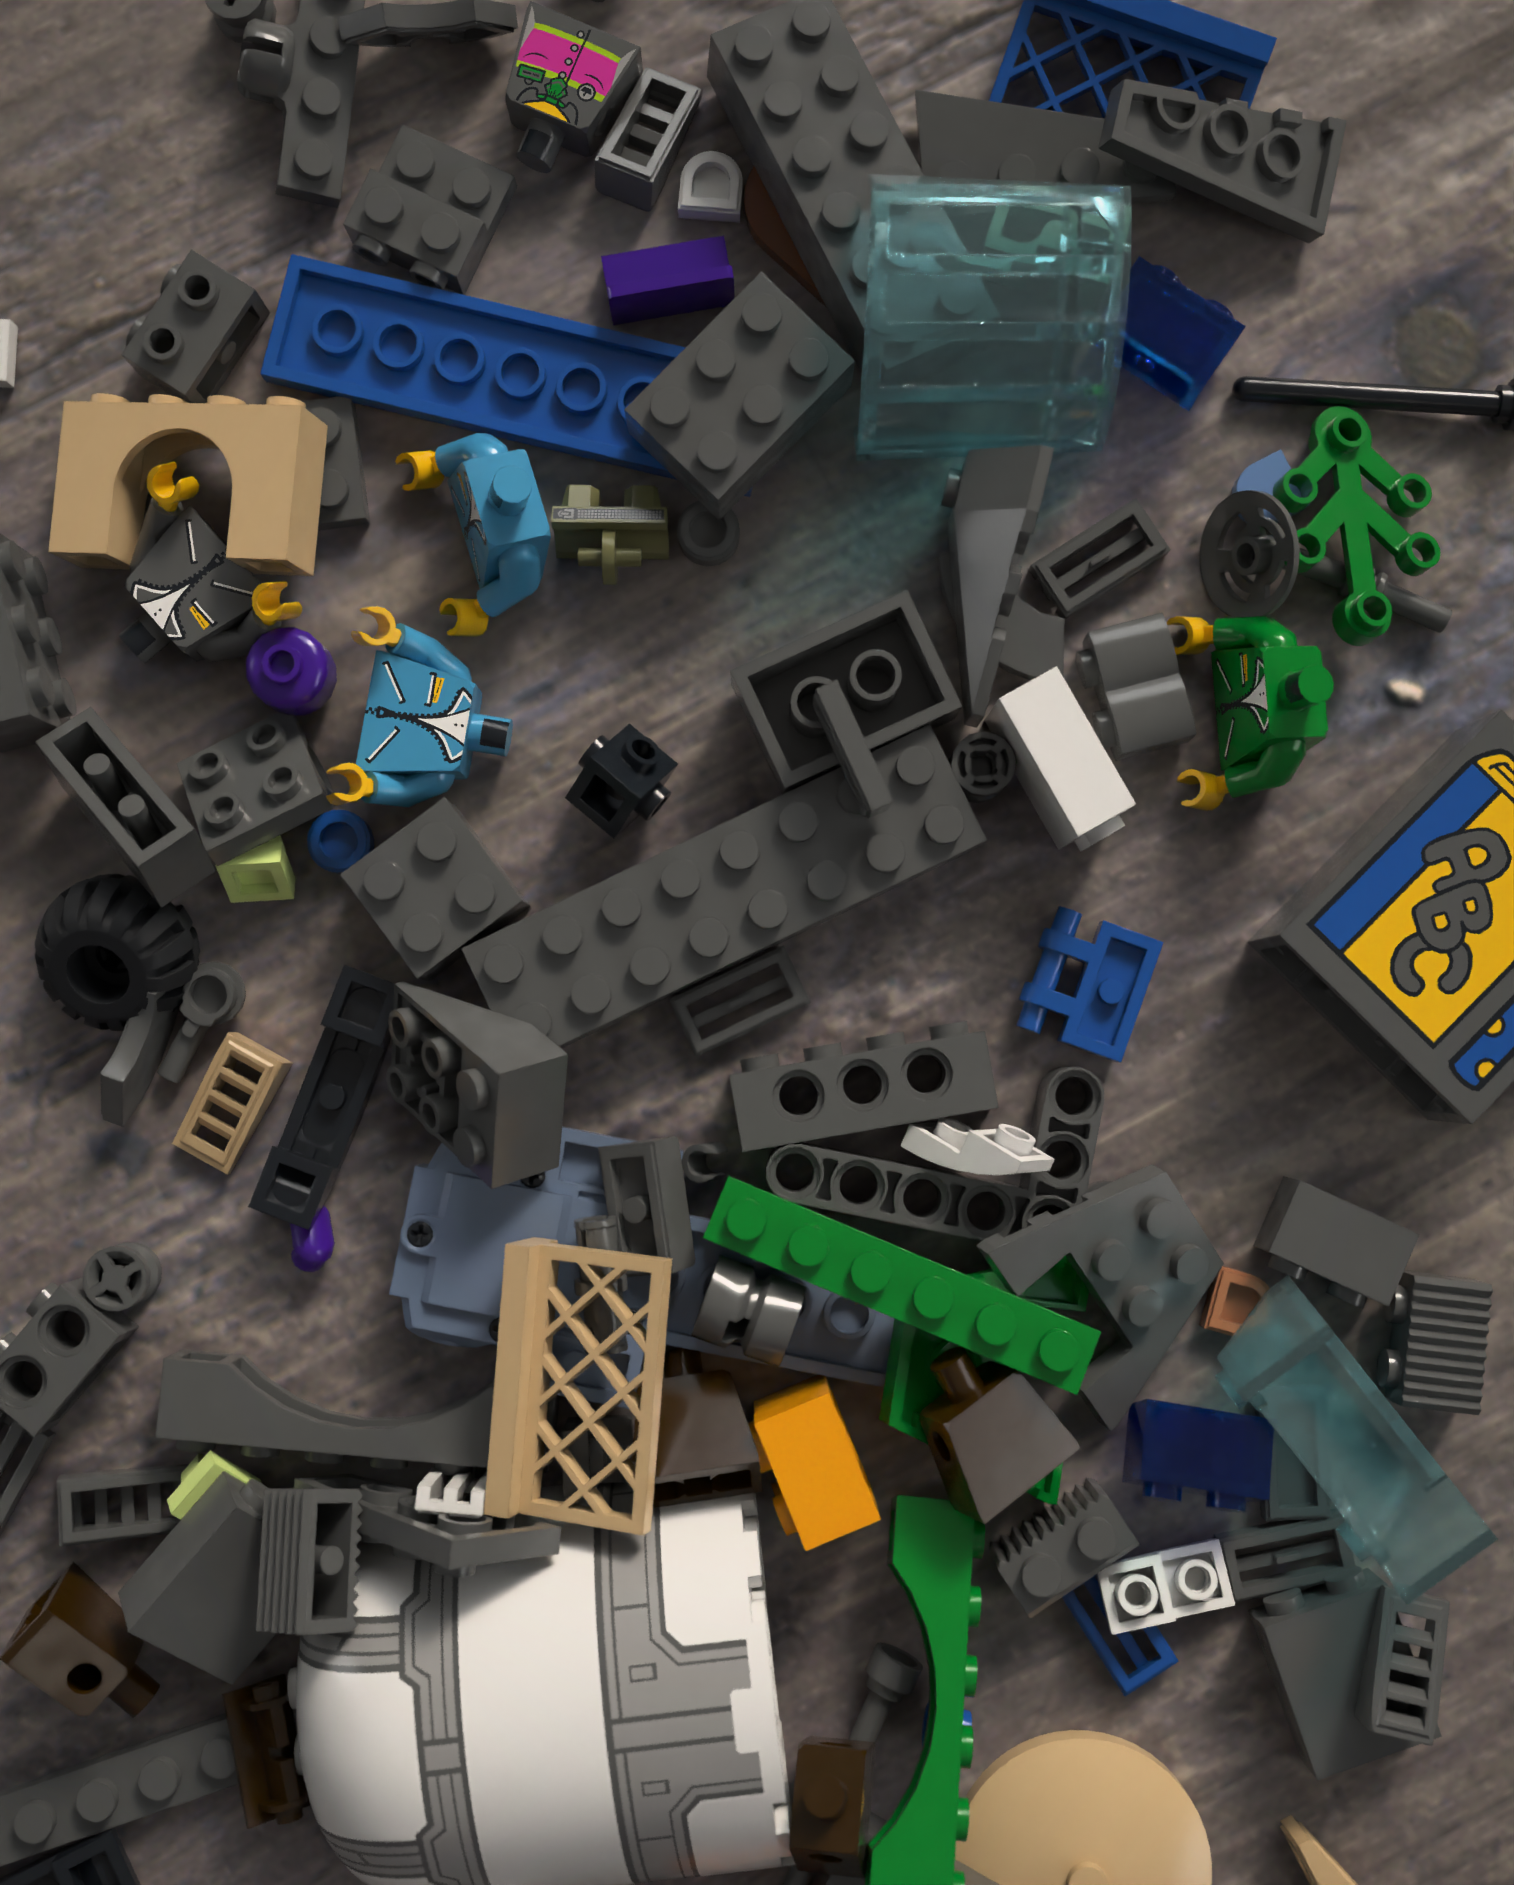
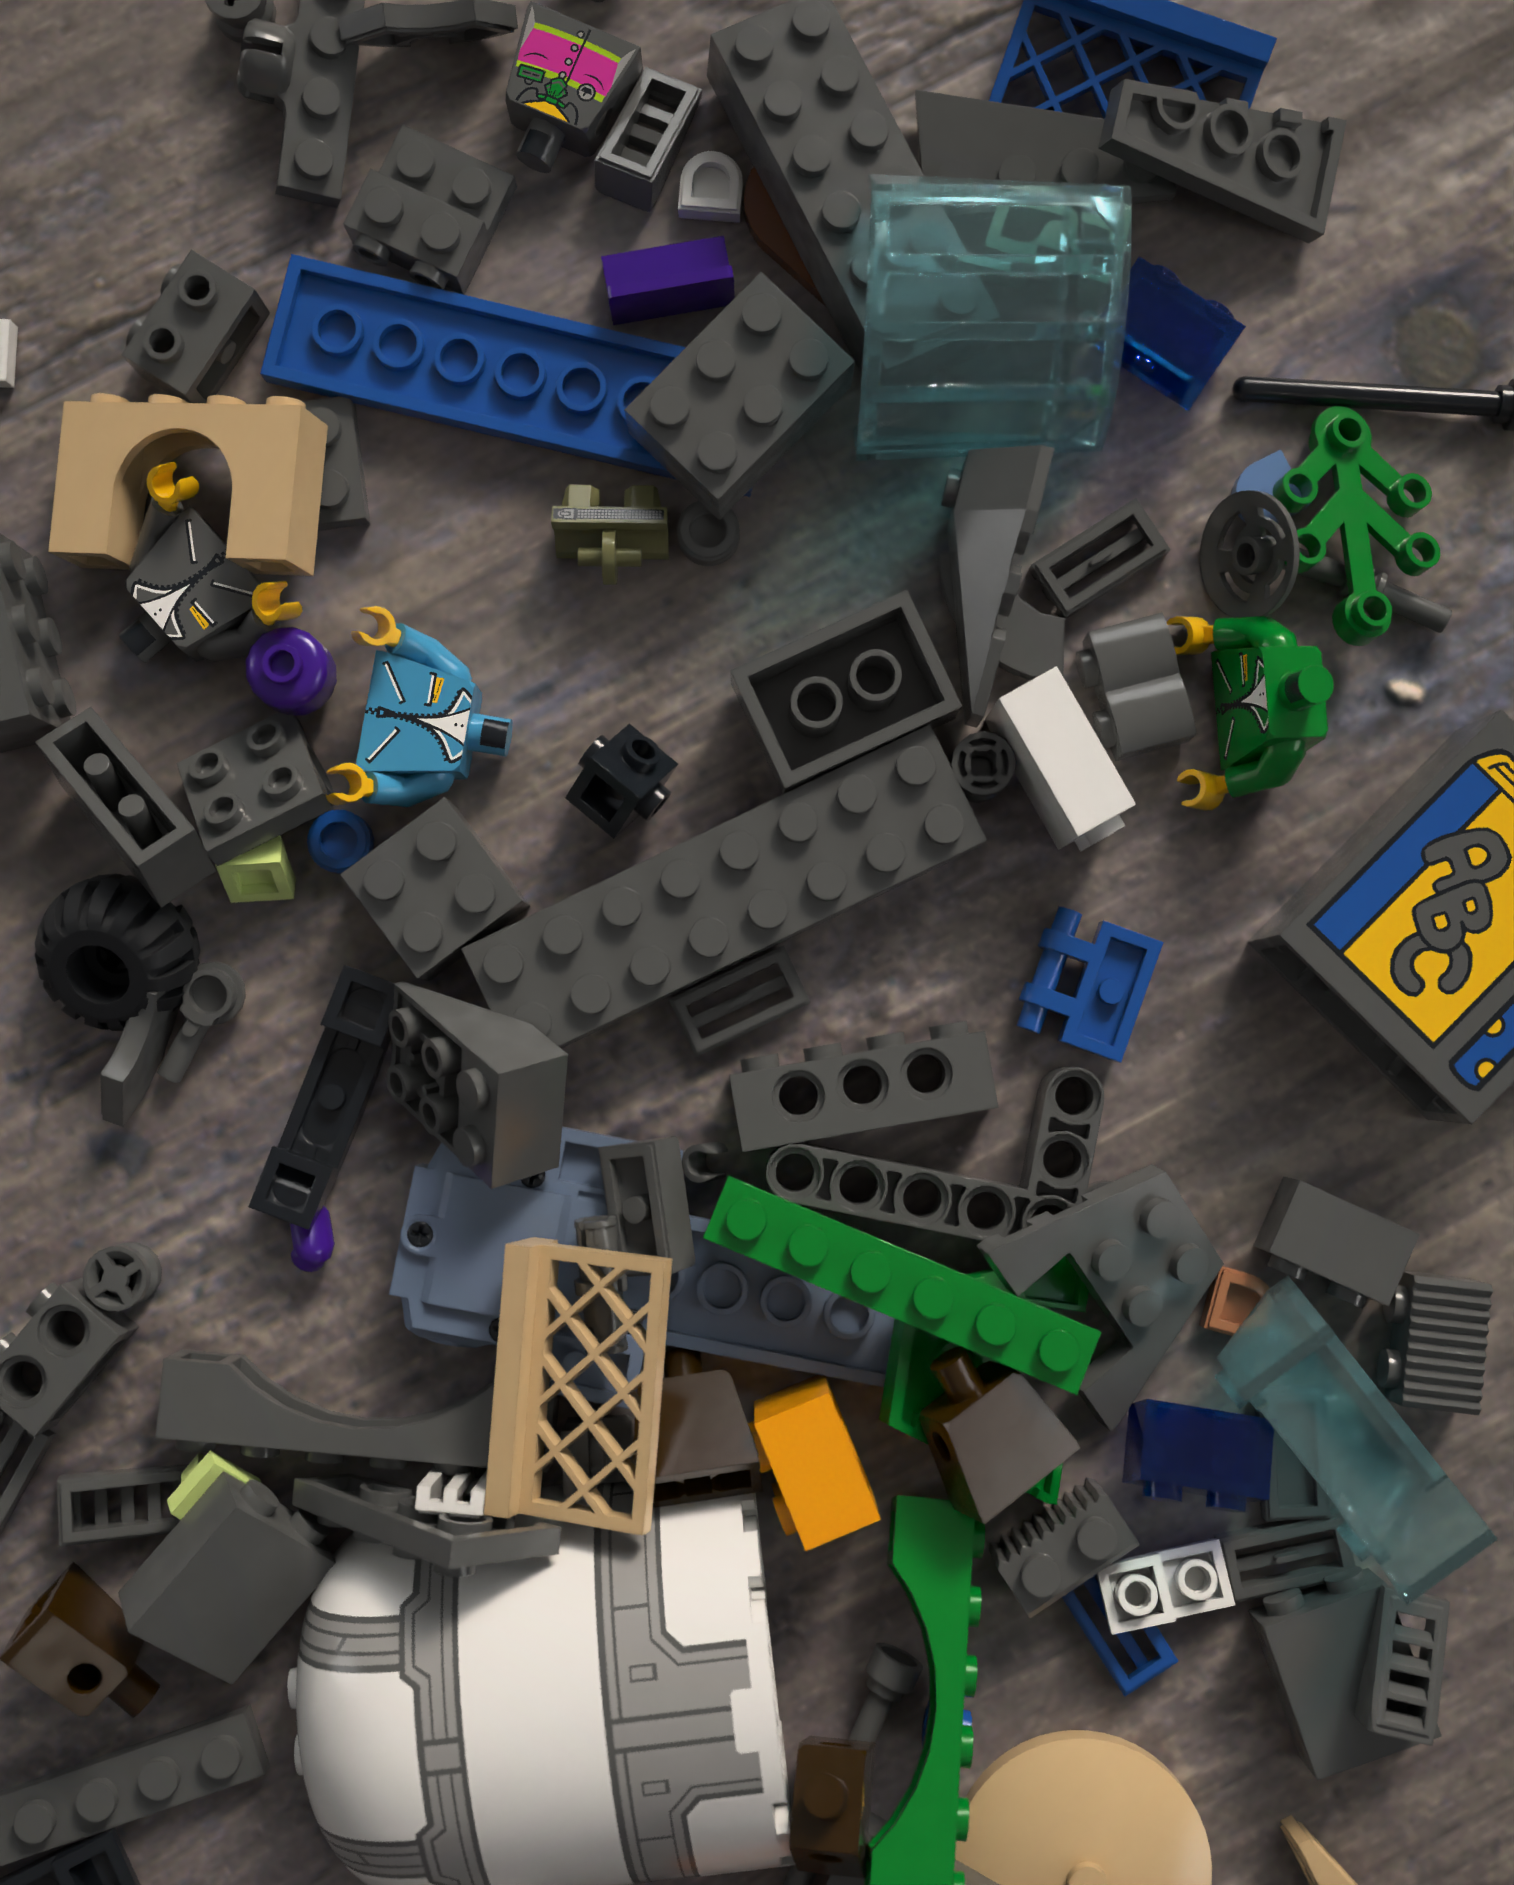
tan slope [172,1032,293,1175] -> none
dark brown hinge [222,1674,310,1829] -> none
dark grey brick [256,1488,364,1635] -> none
dark azure torso [395,433,551,637] -> none
dark grey wheel [691,1255,806,1368] -> none
dark grey tile [812,680,893,819] -> none
white slope [901,1117,1055,1175] -> none

